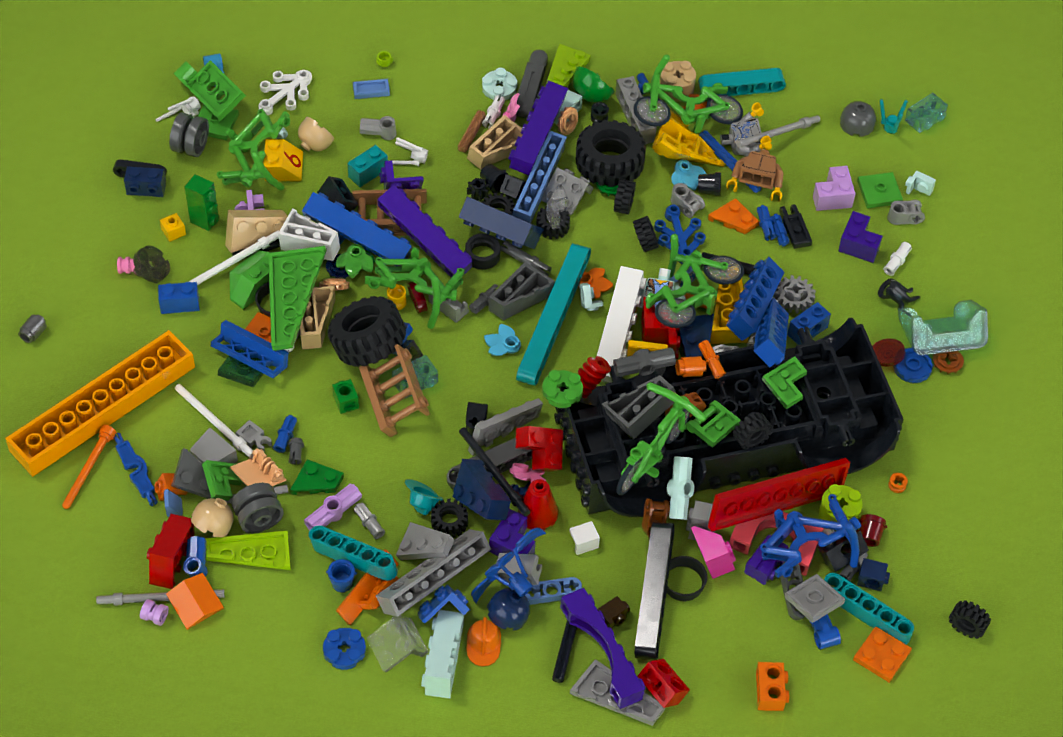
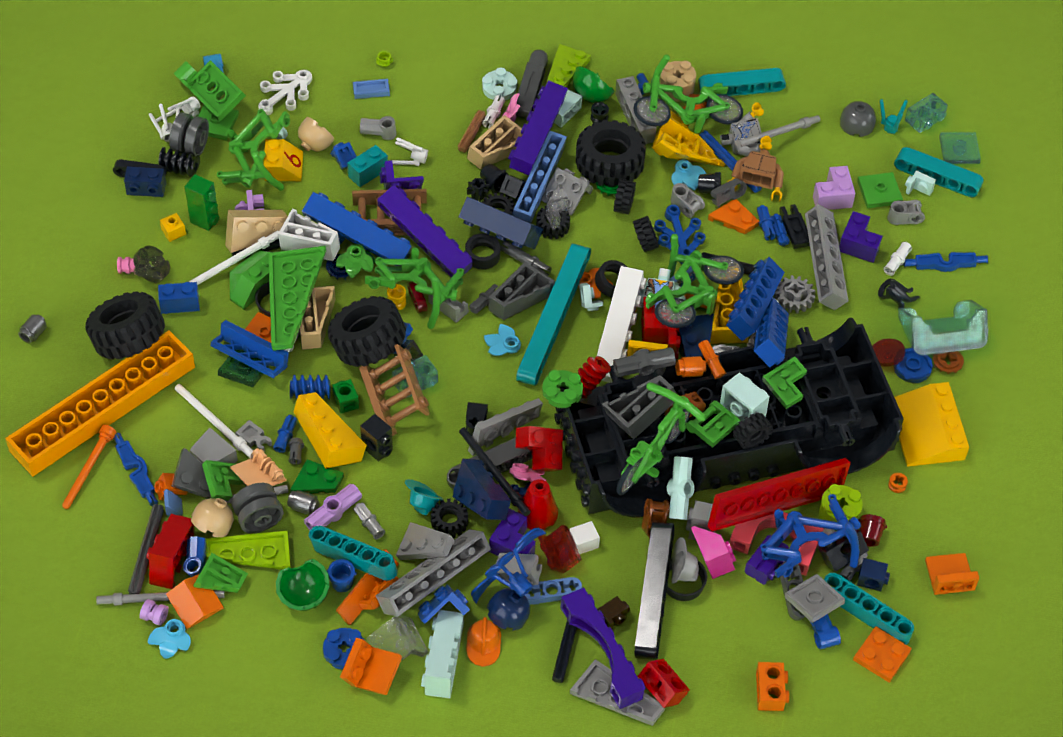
black brick [317,176,358,212] -> none
light nougat gear [319,278,350,291] -> none
light nougat gear [557,106,578,135] -> none
blue brick [787,302,831,345] -> none
black tyre [949,600,991,639] -> none
none -> black tyre [85,291,165,360]
none -> dark grey axle [128,504,164,594]
none -> medium azure plate [148,619,191,659]
none -> white plant [149,104,180,142]
none -> black piece [158,147,200,177]
none -> bright green wing [193,553,248,593]
none -> green cylinder [276,559,329,611]
none -> flat silver brick [287,490,319,515]
none -> blue piece [290,374,331,400]
none -> yellow wedge [293,392,367,469]
none -> blue bracket [330,142,357,170]
none -> orange bracket [340,638,402,695]
none -> black brick [360,414,393,462]
none -> clear red bracket [538,525,582,573]
none -> black tyre [595,260,627,298]
none -> light grey piece [671,537,699,583]
none -> dark grey piece [711,178,747,207]
none -> light aqua brick [720,372,770,421]
none -> light grey brick [805,204,848,310]
none -> teal beam [894,147,984,197]
none -> yellow slope [894,382,969,467]
none -> blue piece [904,252,988,272]
none -> orange bracket [925,553,979,595]
none -> clear light blue plate [939,132,981,164]

